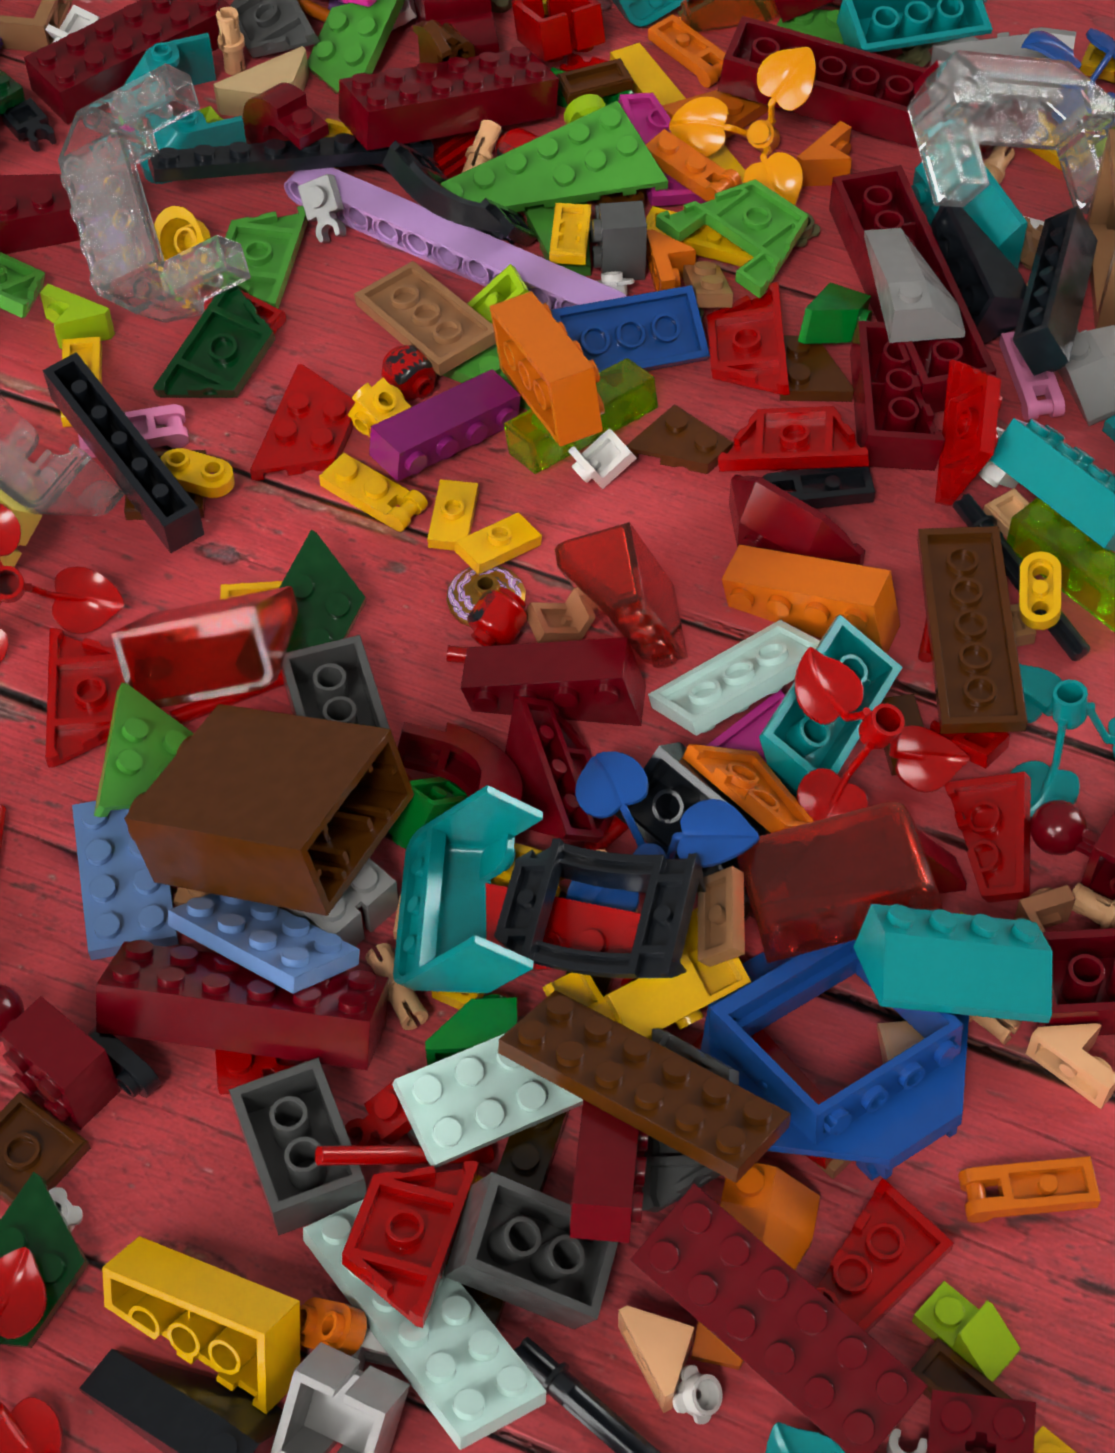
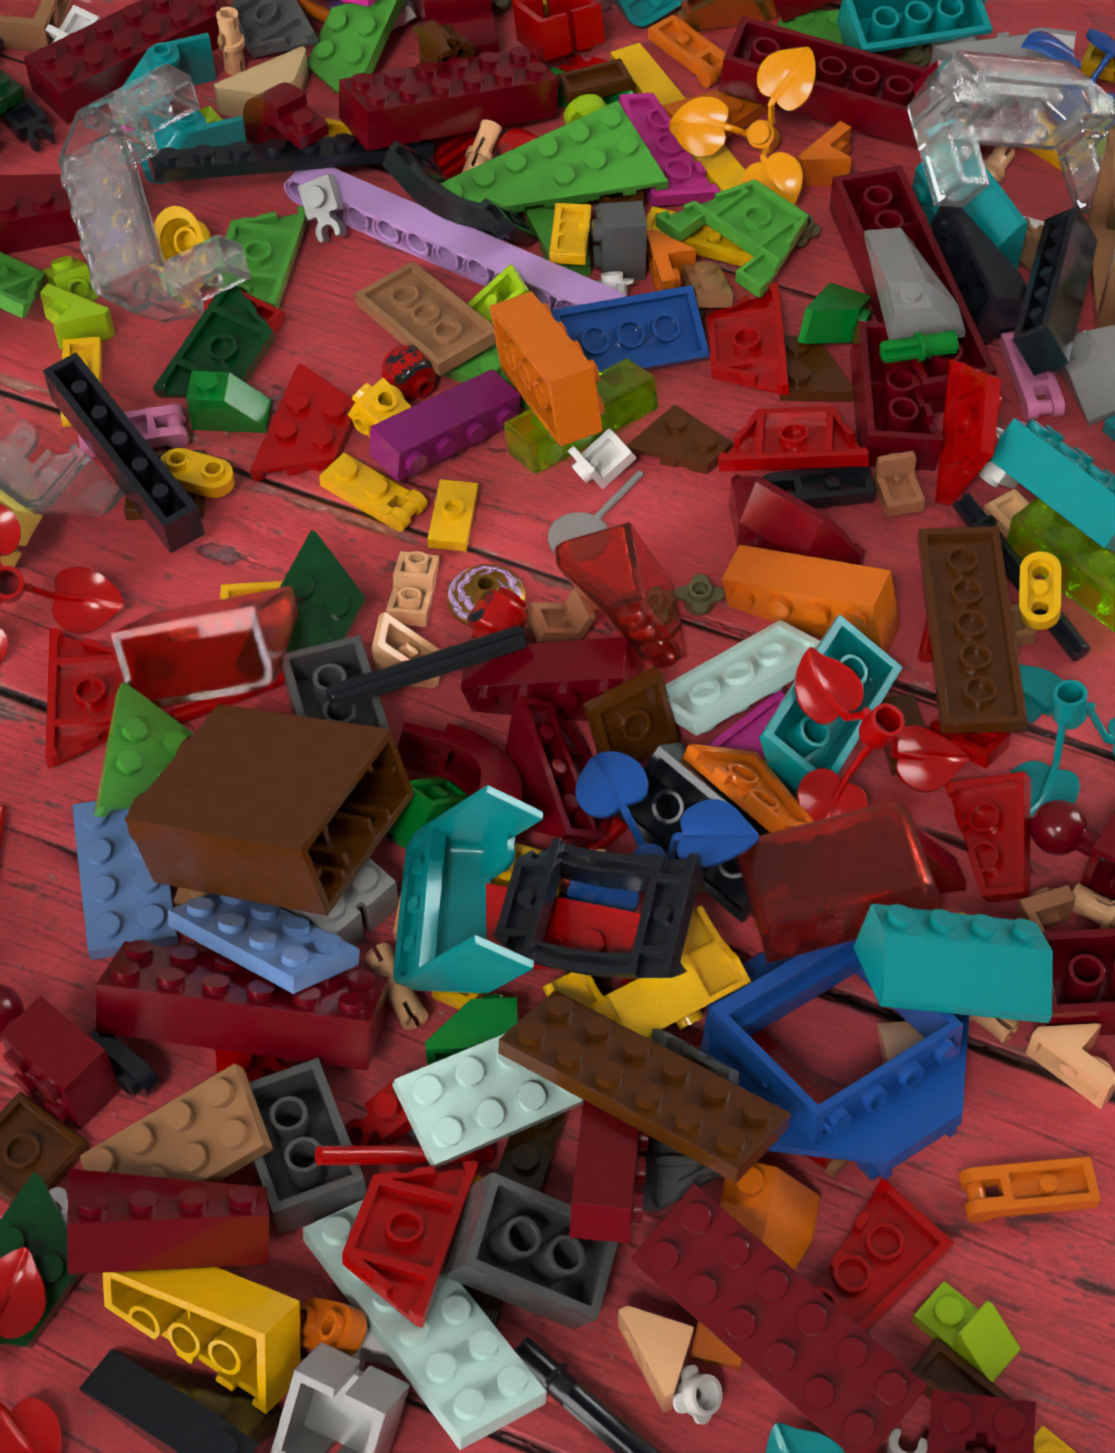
yellow plate [455,512,542,575] -> none
orange plate [646,129,742,202] -> none
medium nougat plate [698,866,745,967] -> none
none -> lime bracket [43,255,98,301]
none -> dark red wedge [67,1169,269,1274]
none -> medium nougat plate [80,1063,273,1182]
none -> green slope [186,371,272,433]
none -> black axle [326,625,526,709]
none -> light nougat slope [372,612,440,688]
none -> light nougat slope [386,551,439,627]
none -> light grey piece [548,470,643,563]
none -> reddish brown tile [583,667,680,763]
none -> olive plate [676,574,724,616]
none -> nougat bracket [873,451,926,517]
none -> green axle [880,329,958,363]

